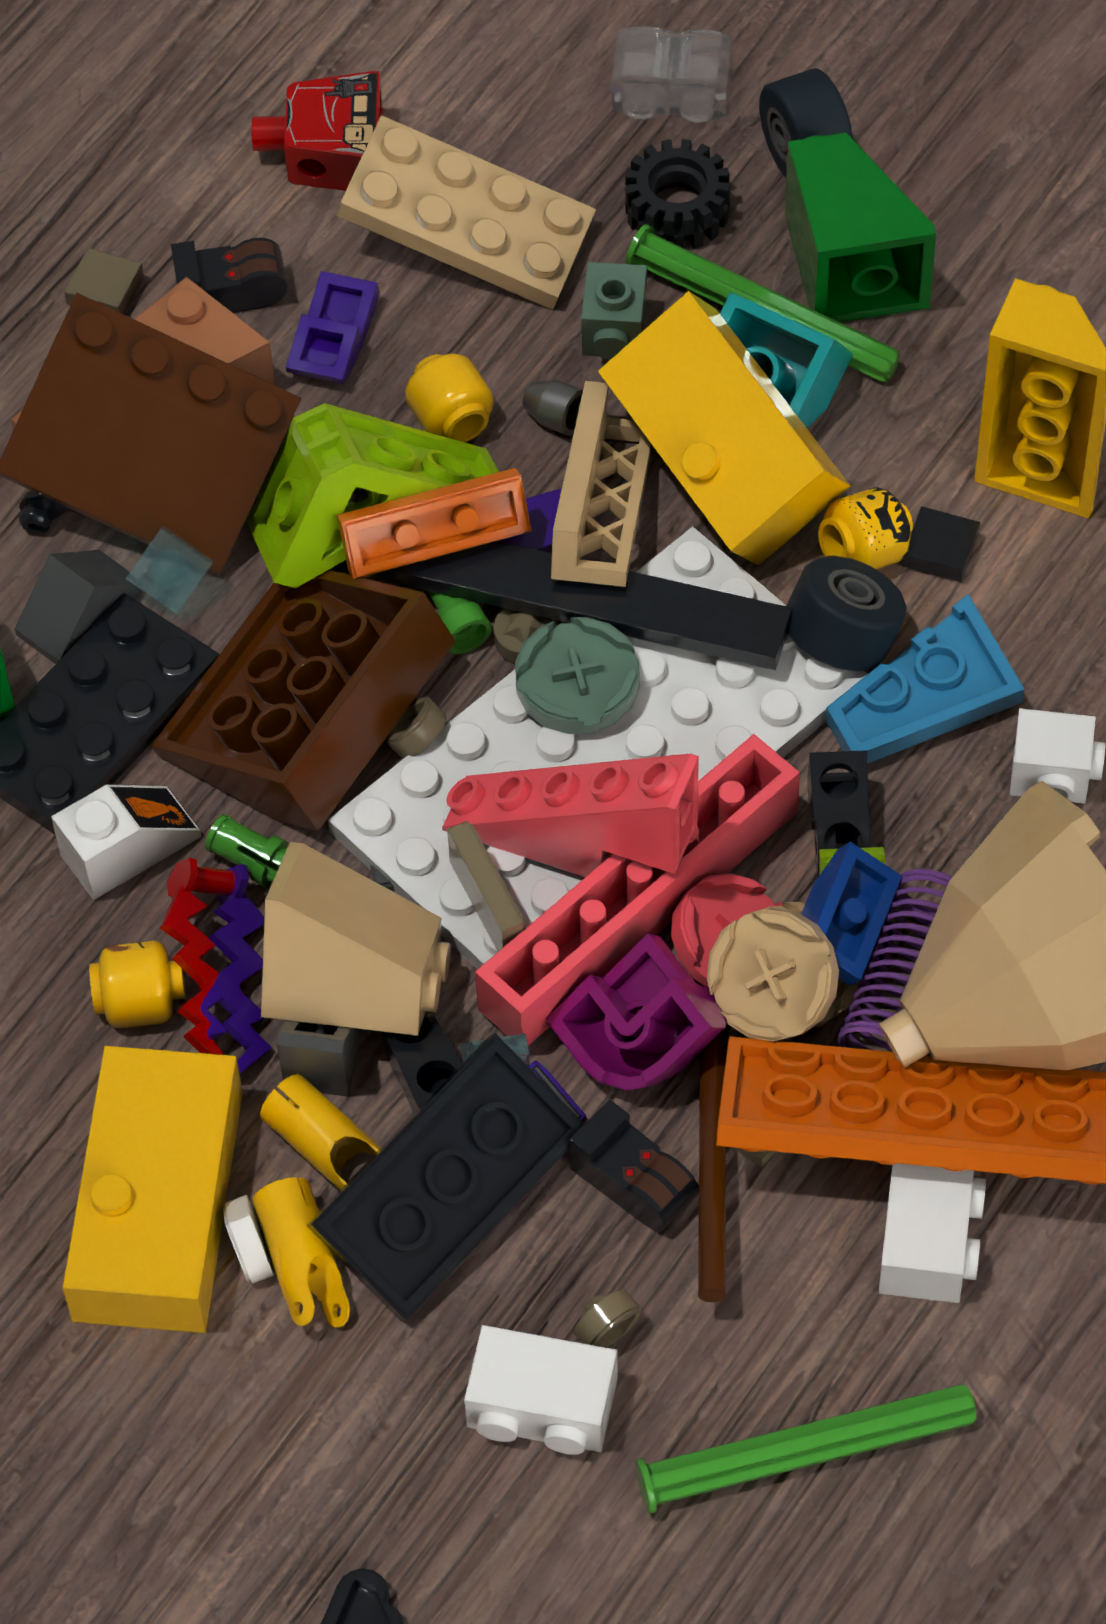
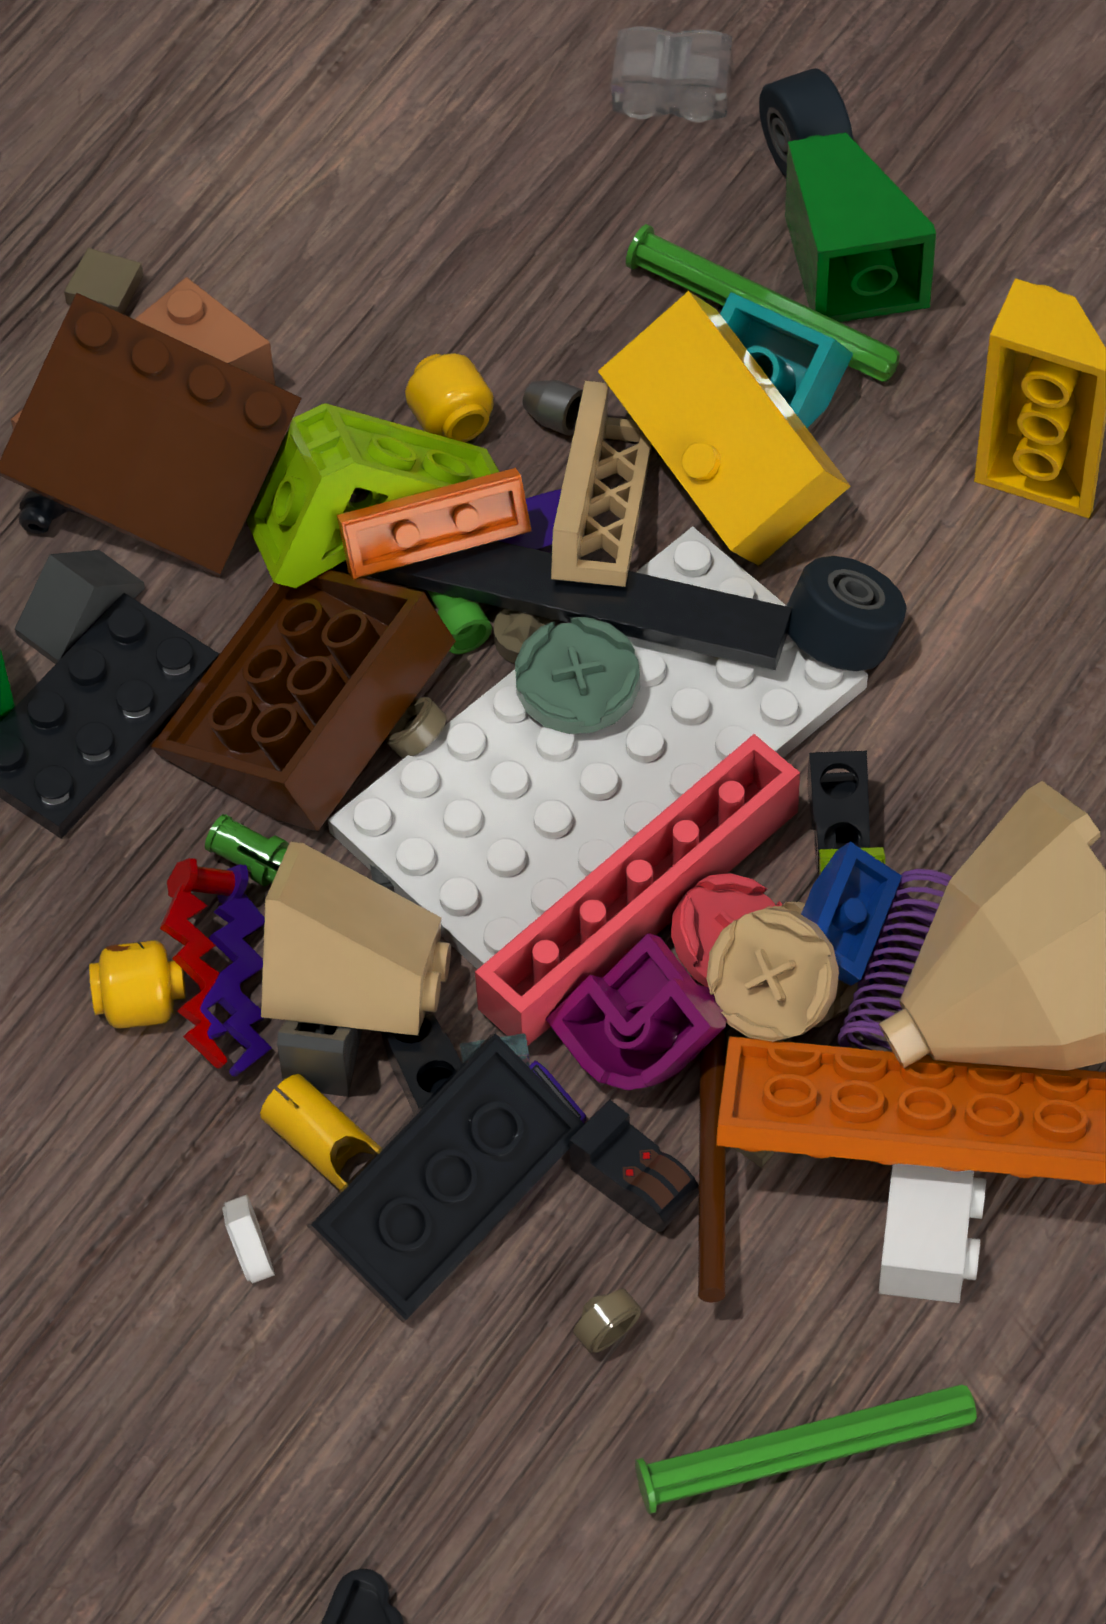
white slope [51,785,202,901] -> none
yellow brick [63,1046,243,1333] -> none
clear light blue plate [126,525,213,614] -> none
black leg [171,238,288,313] -> none
red torso [251,71,383,191] -> none
yellow piece [252,1177,350,1328] -> none
dark purple slope [285,271,380,385] -> none
tan piece [336,115,596,310] -> none
coral slope [442,753,699,877] -> none
dark tan tile [447,821,525,951] -> none
white brick [464,1325,618,1455] -> none
sand green brick [581,262,647,359] -> none
black tyre [625,139,730,249] -> none
yellow head [818,487,913,569] -> none
dark azure wing [826,594,1025,764] -> none
black tile [903,506,980,582] -> none
white brick [1009,708,1105,804] -> none

